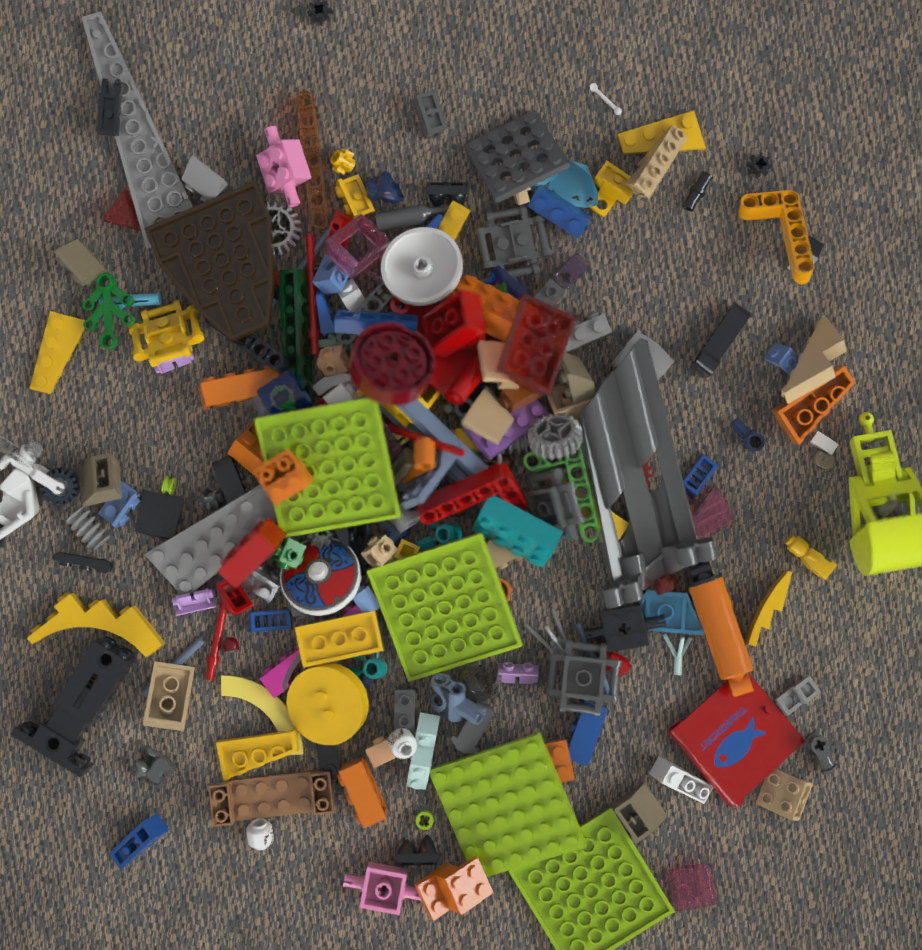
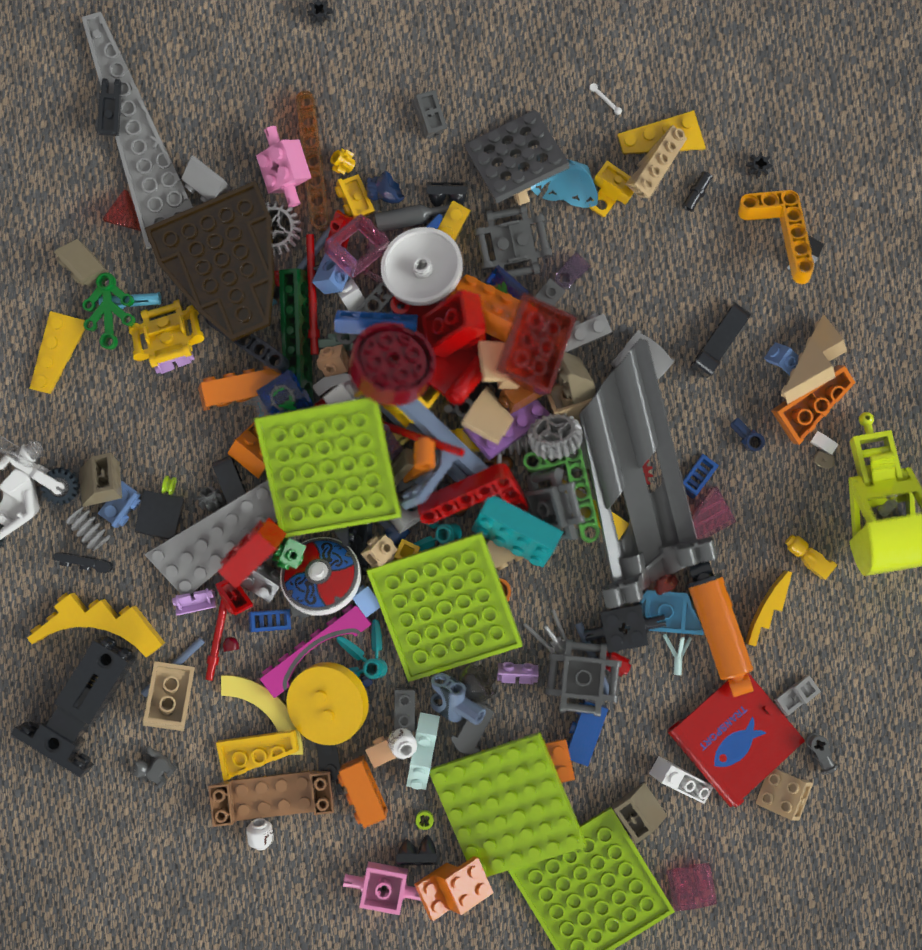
blue slope [109,813,169,870] -> none
orange slope [253,449,314,506] -> none
yellow plate [295,610,384,668] -> none
dark grey gear [307,530,333,549] -> none
blue slope [316,290,336,334] -> none
blue brick [527,185,592,238] -> none

